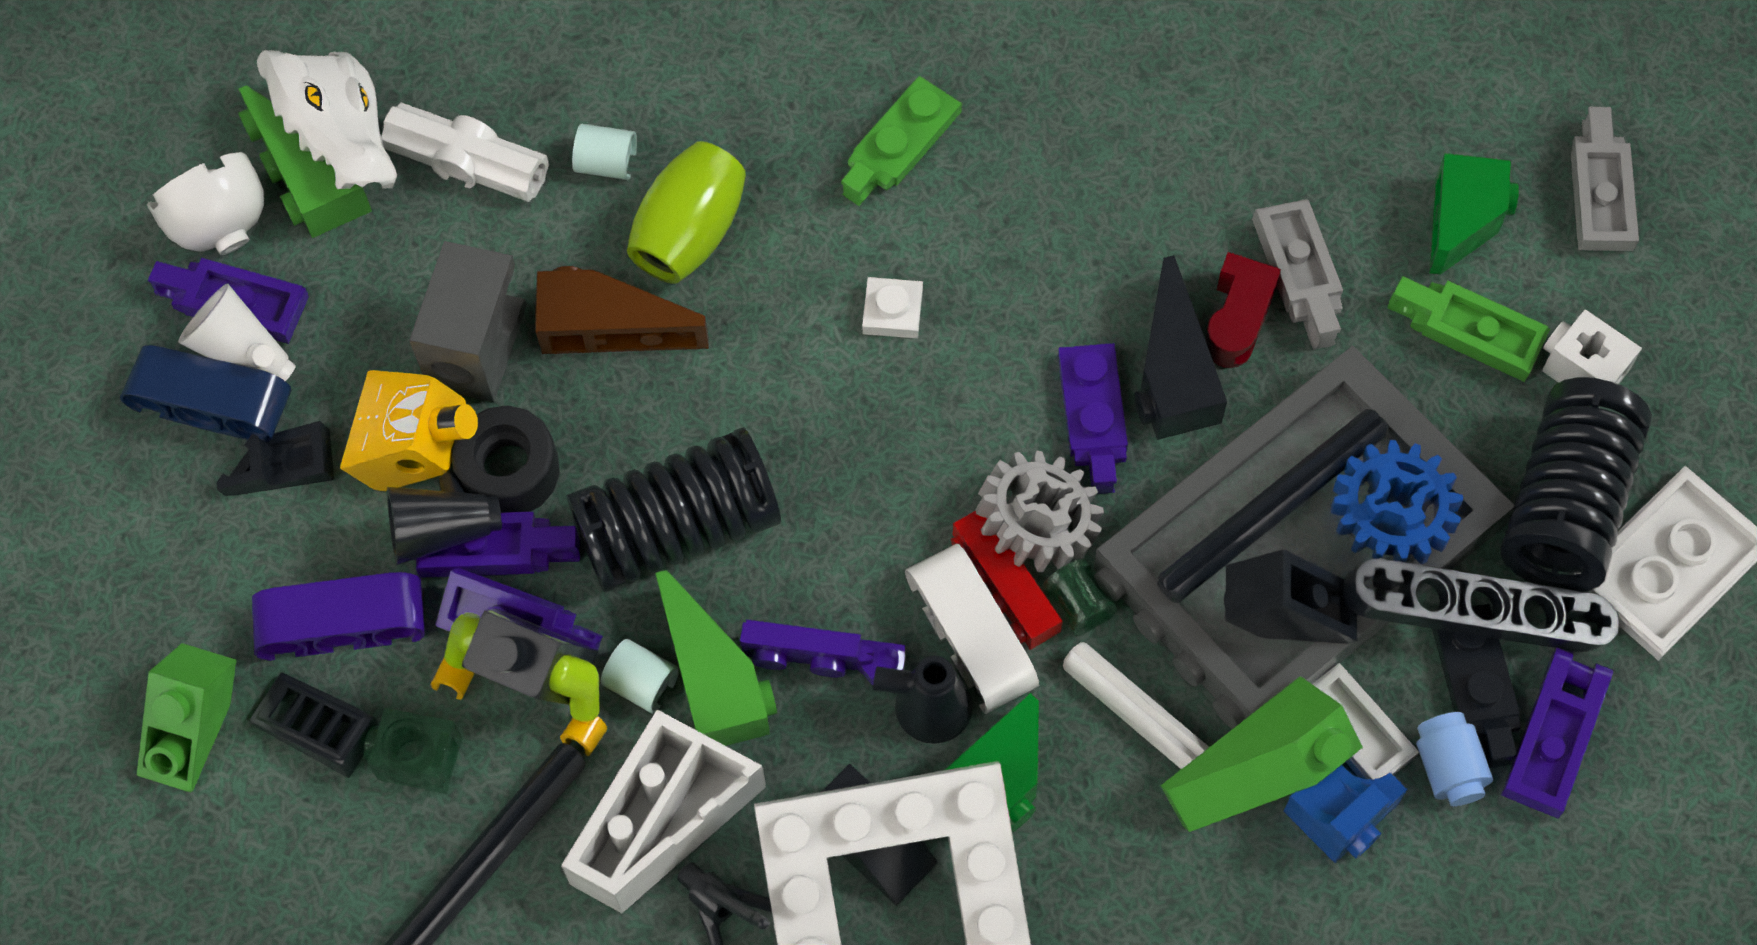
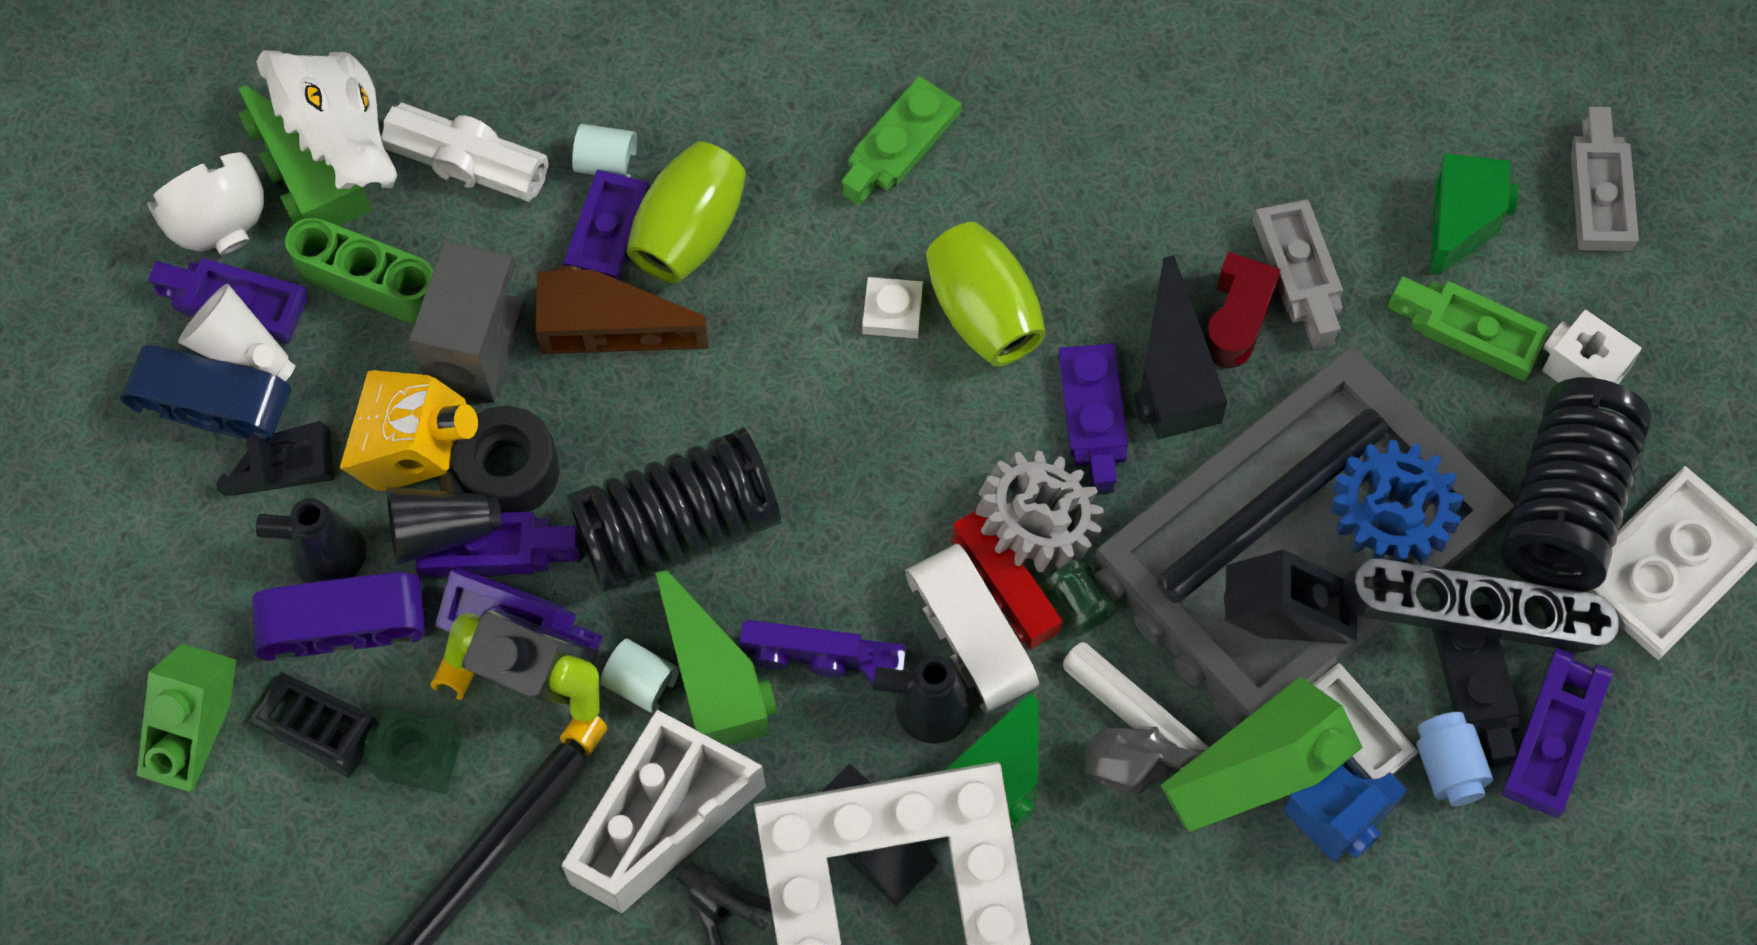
none -> black piece [256,498,367,583]
none -> bright green beam [285,218,433,324]
none -> dark purple plate [563,170,650,281]
none -> lime piece [926,222,1046,367]
none -> dark grey piece [1083,726,1205,796]

